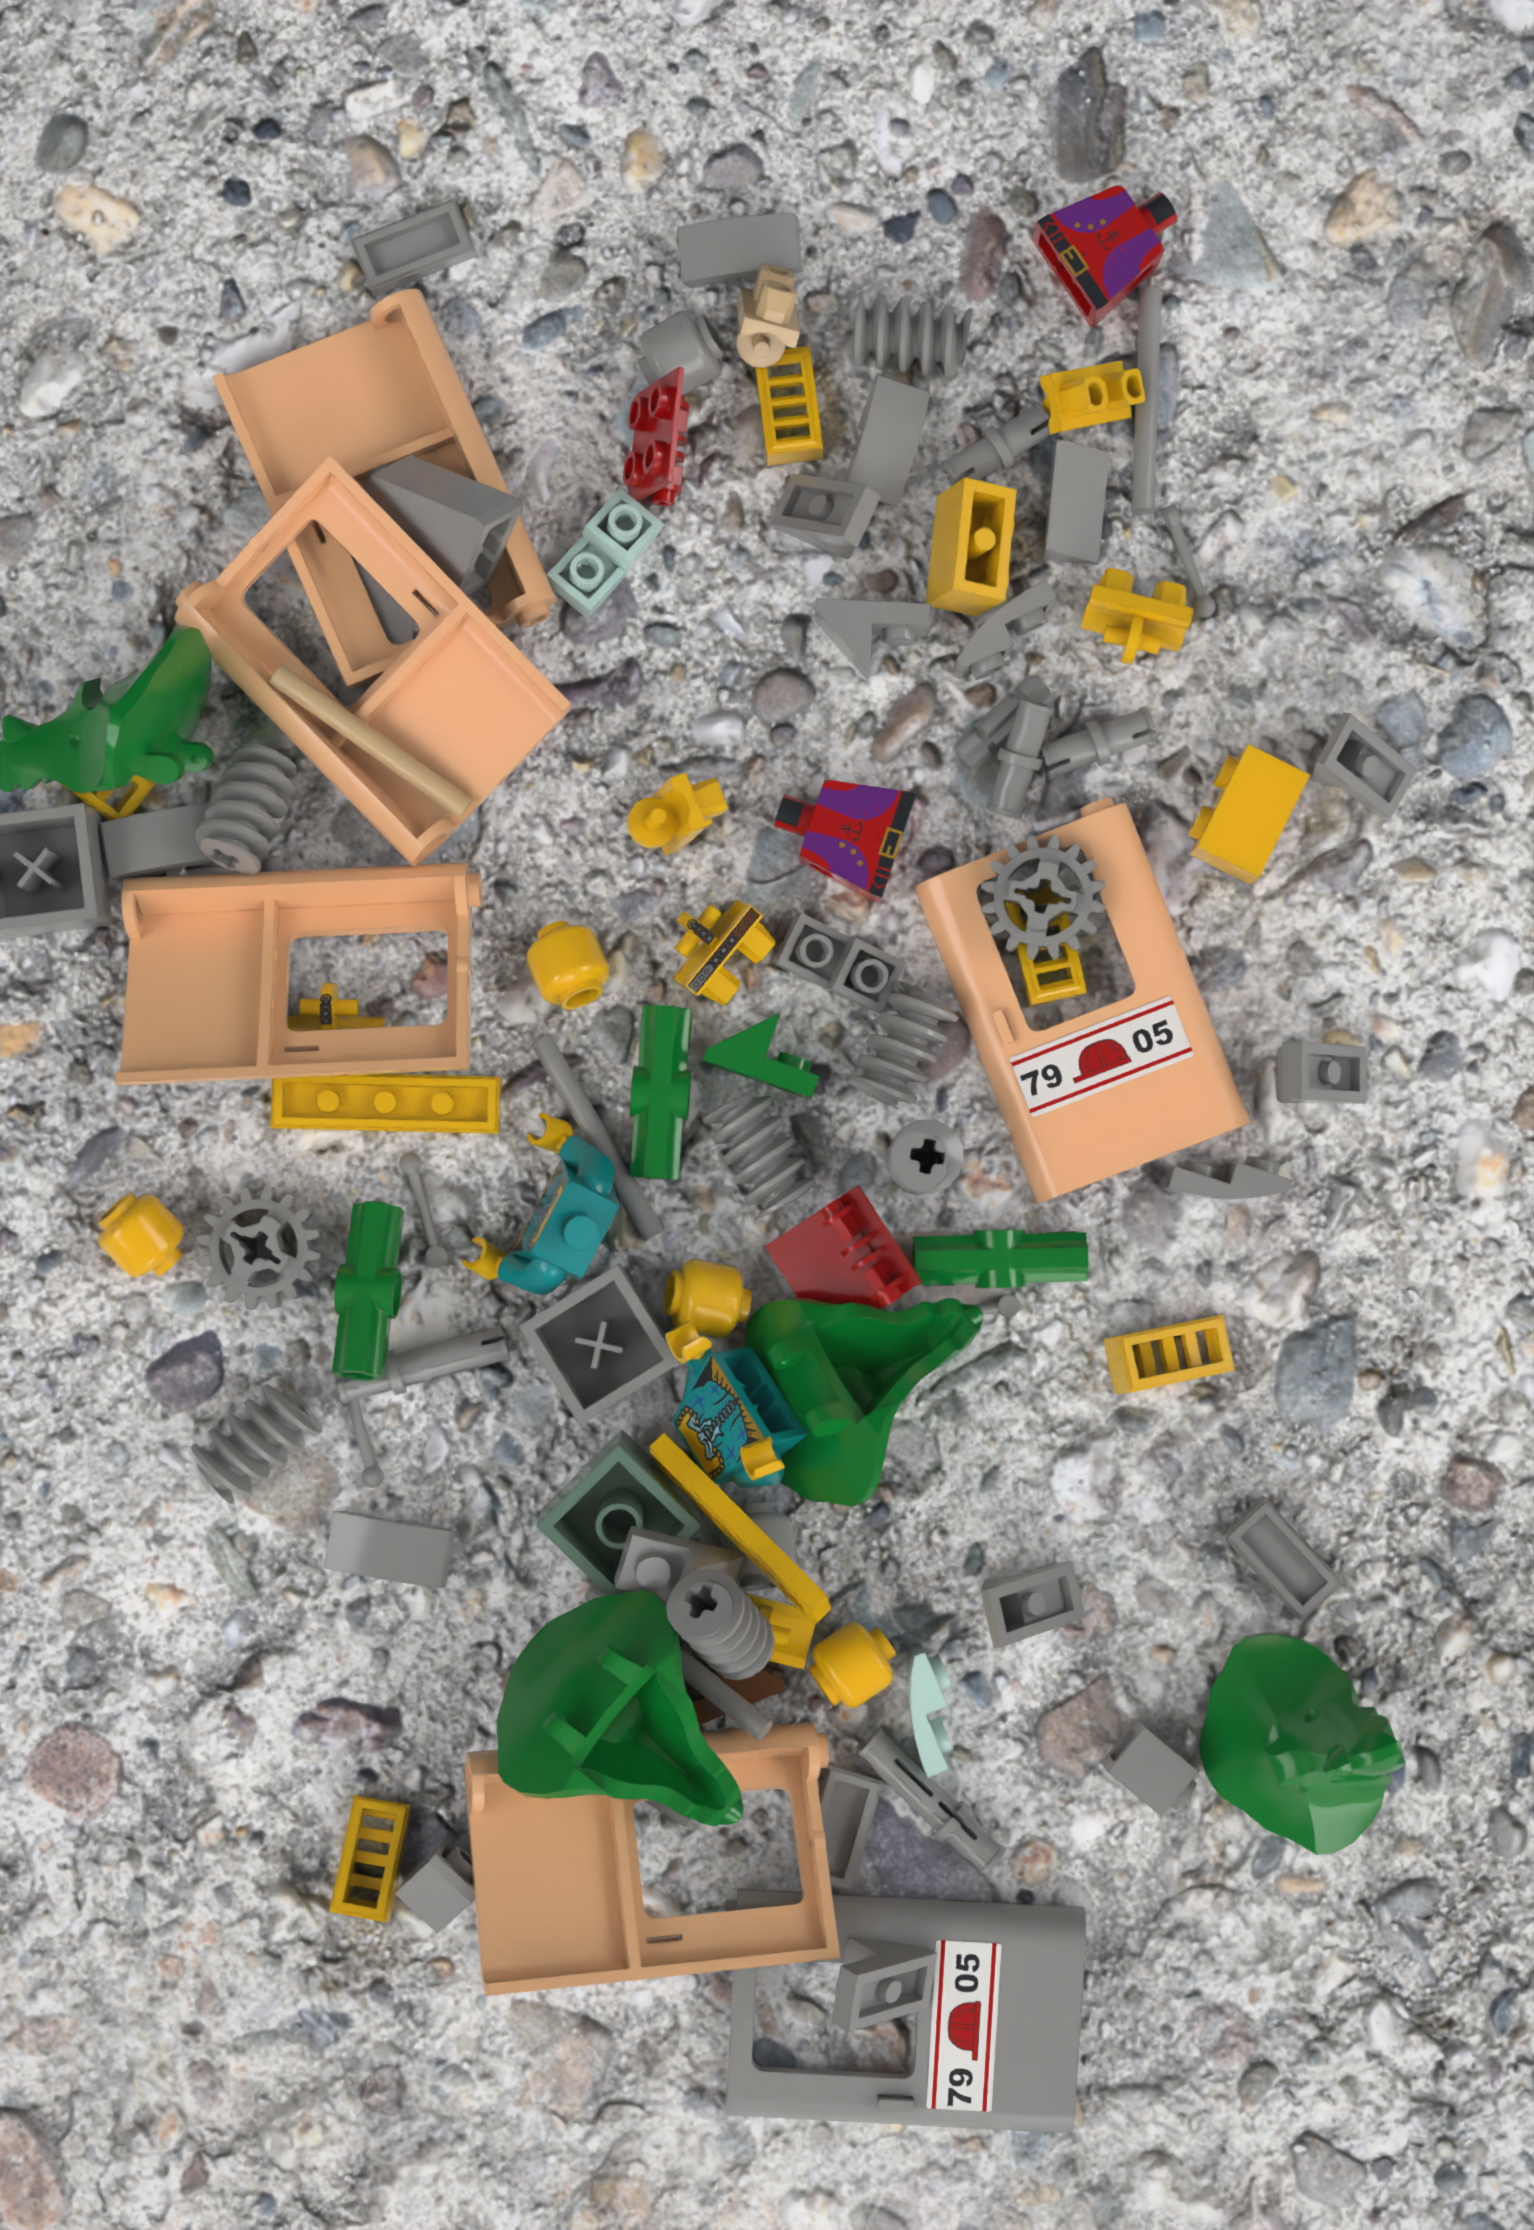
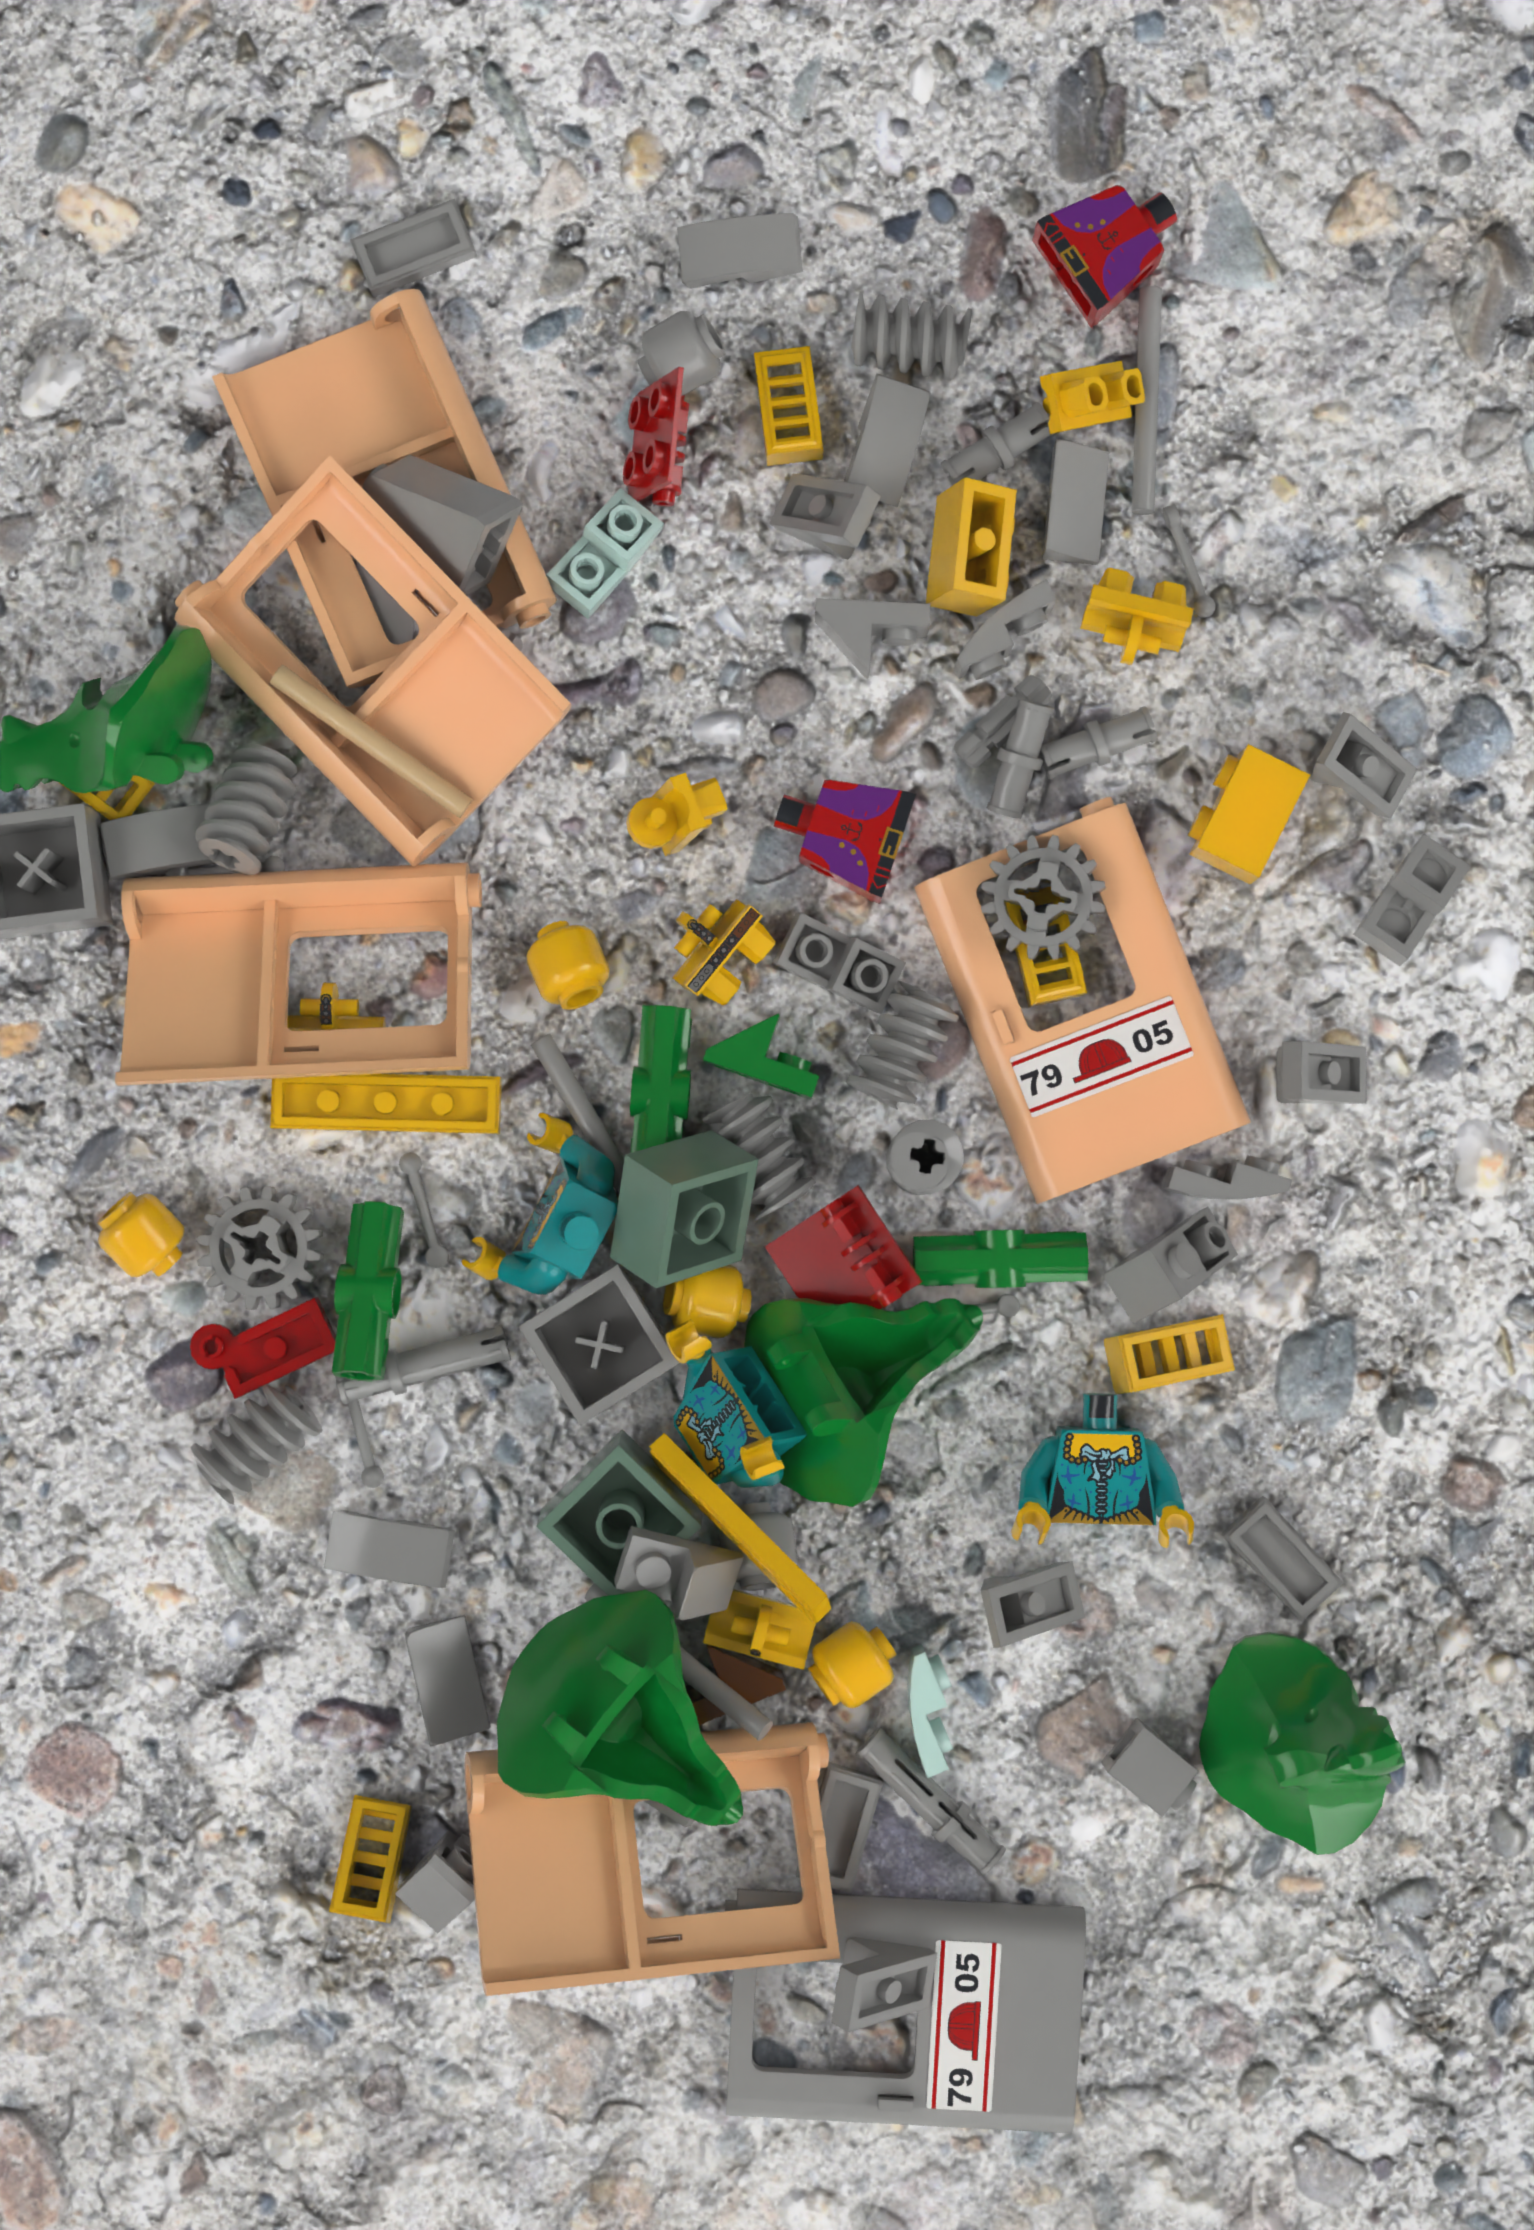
light grey piece [666,1569,775,1680] -> none
tan hips [736,263,800,368] -> none
none -> red hinge [190,1297,336,1399]
none -> light grey slope [405,1615,491,1746]
none -> sand green brick [610,1130,759,1288]
none -> torso [1011,1393,1194,1548]
none -> light grey slope [1103,1206,1238,1324]
none -> light grey slope [1353,834,1471,966]

